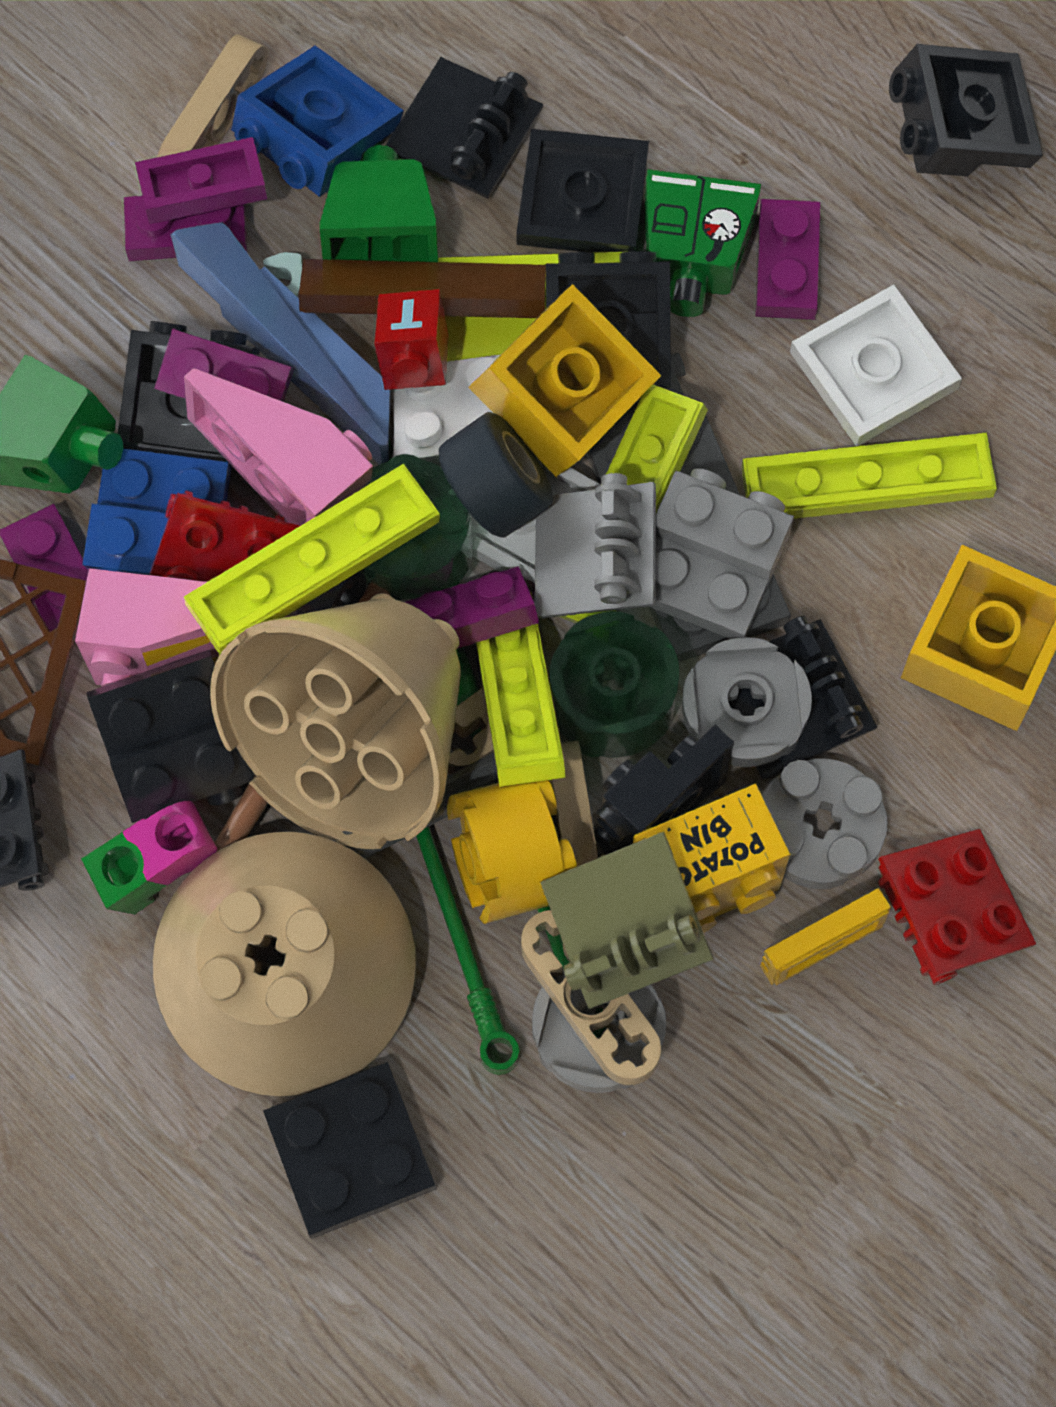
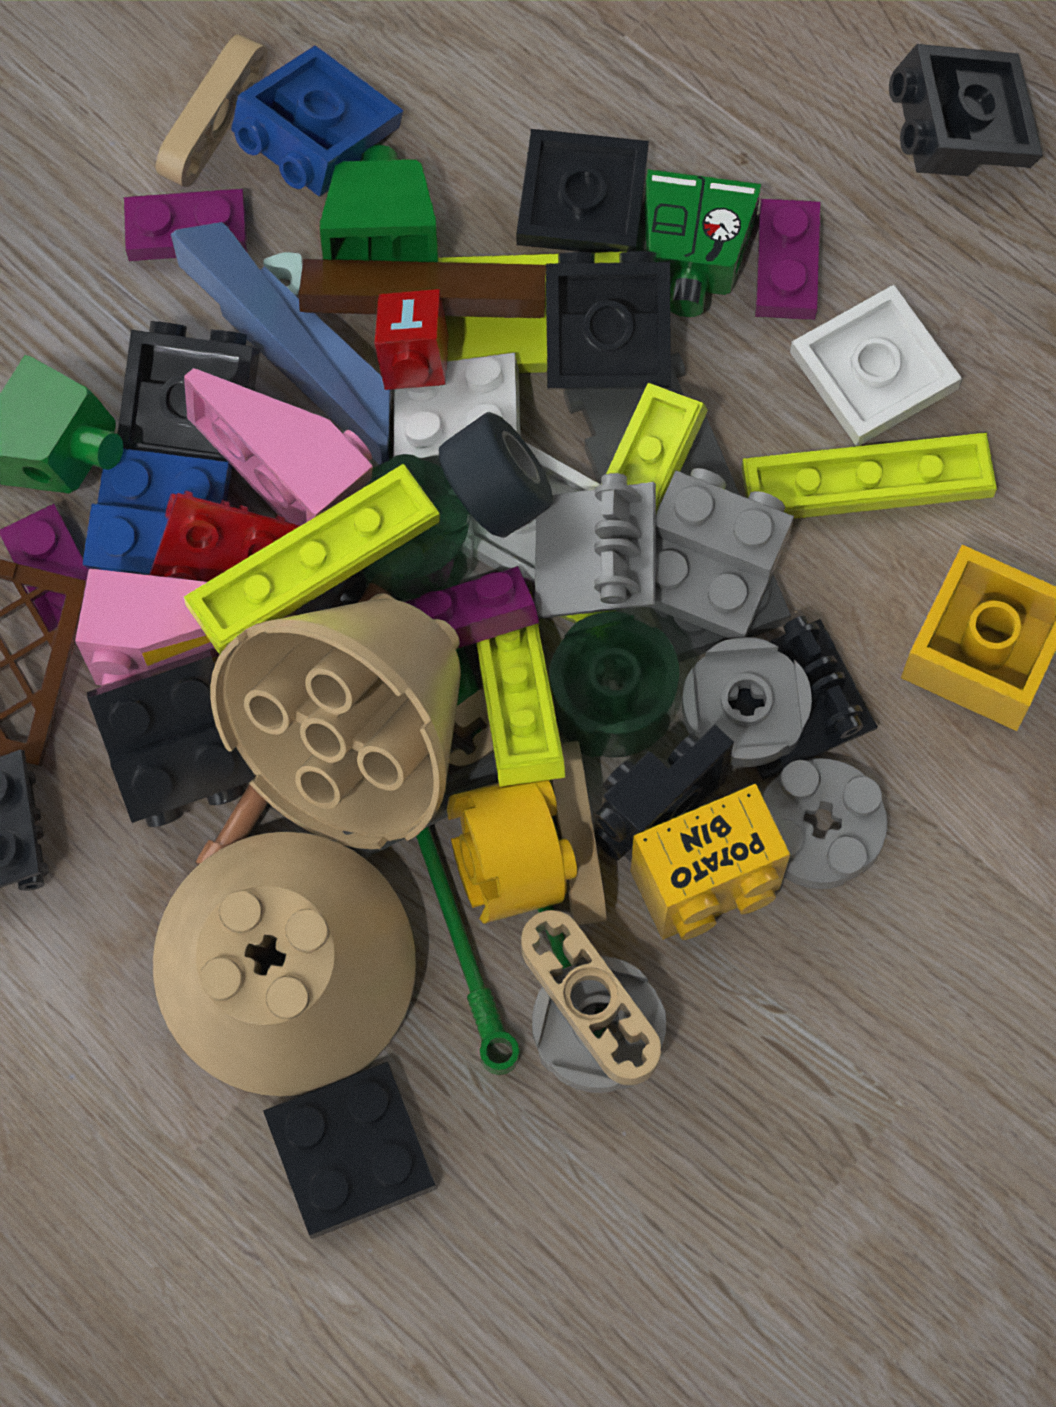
leg [81,801,217,915] -> none
magenta plate [135,137,267,224] -> none
magenta plate [154,329,294,402] -> none
black hinge [385,57,544,199] -> none
yellow brick [468,284,661,477] -> none
olive hinge [540,832,714,1009] -> none
yellow tile [760,888,891,986] -> none
red hinge [878,829,1036,985] -> none

